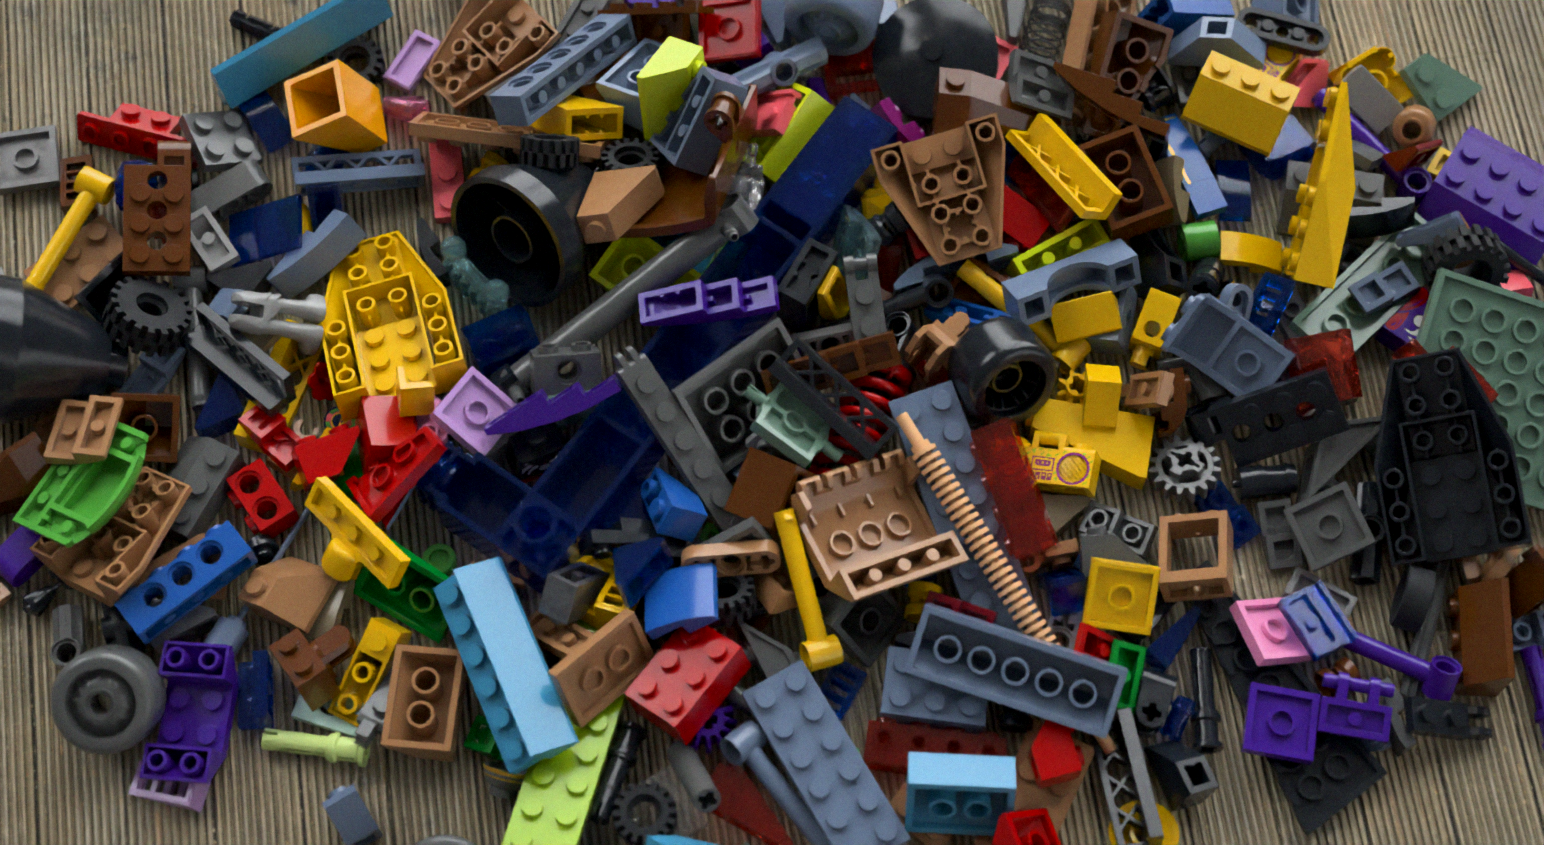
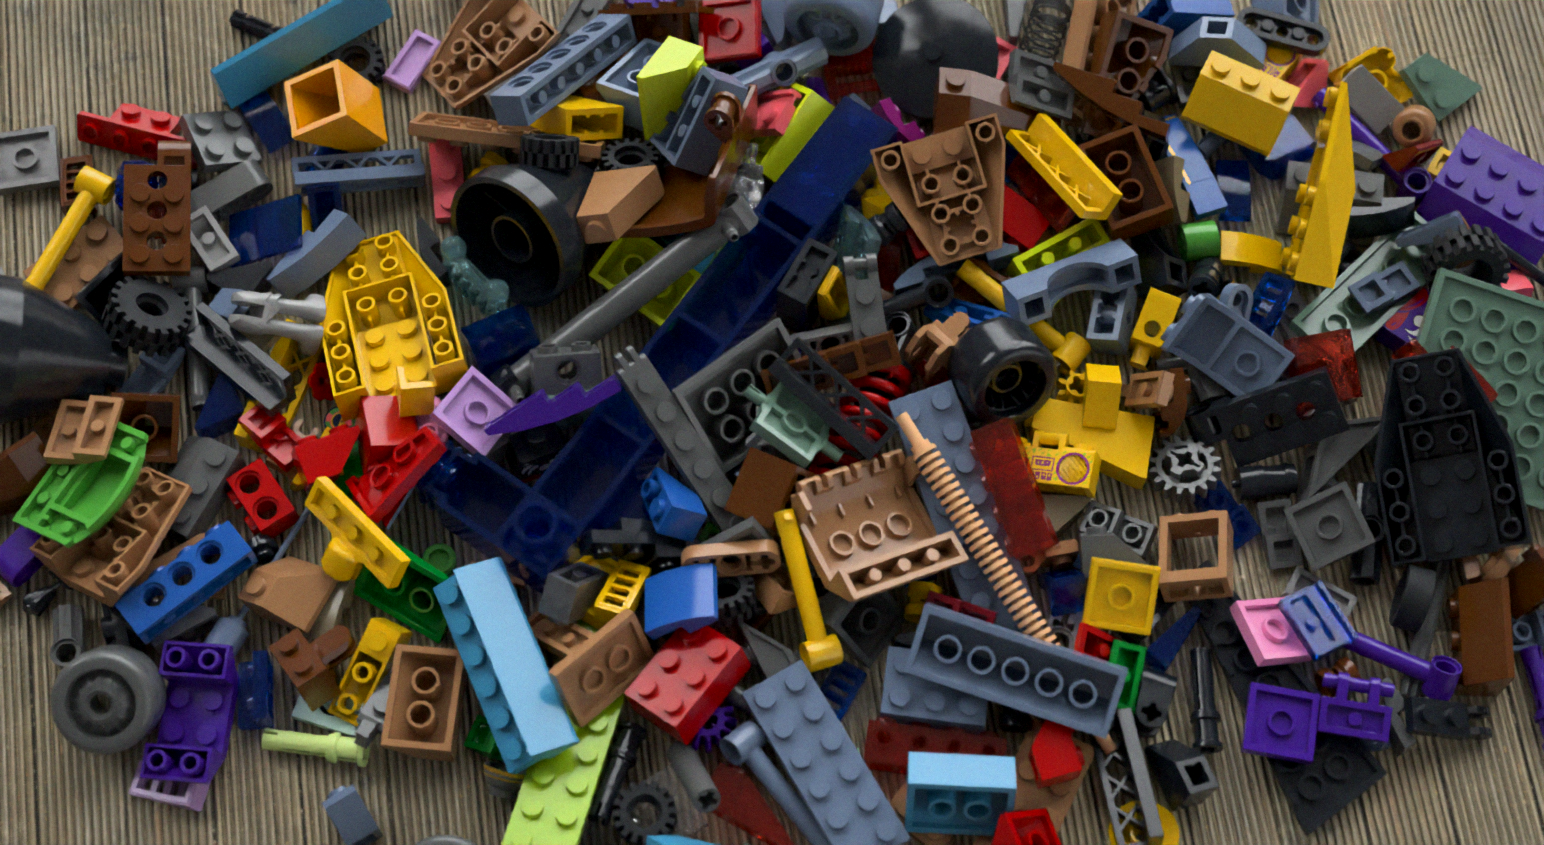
clear pink cone [382,96,431,124] -> none
clear blue slope [613,537,674,609] -> none
dark purple slope [638,275,780,326] -> none
yellow slope [1051,291,1122,344] -> none
clear blue pin [1160,695,1196,742] -> none

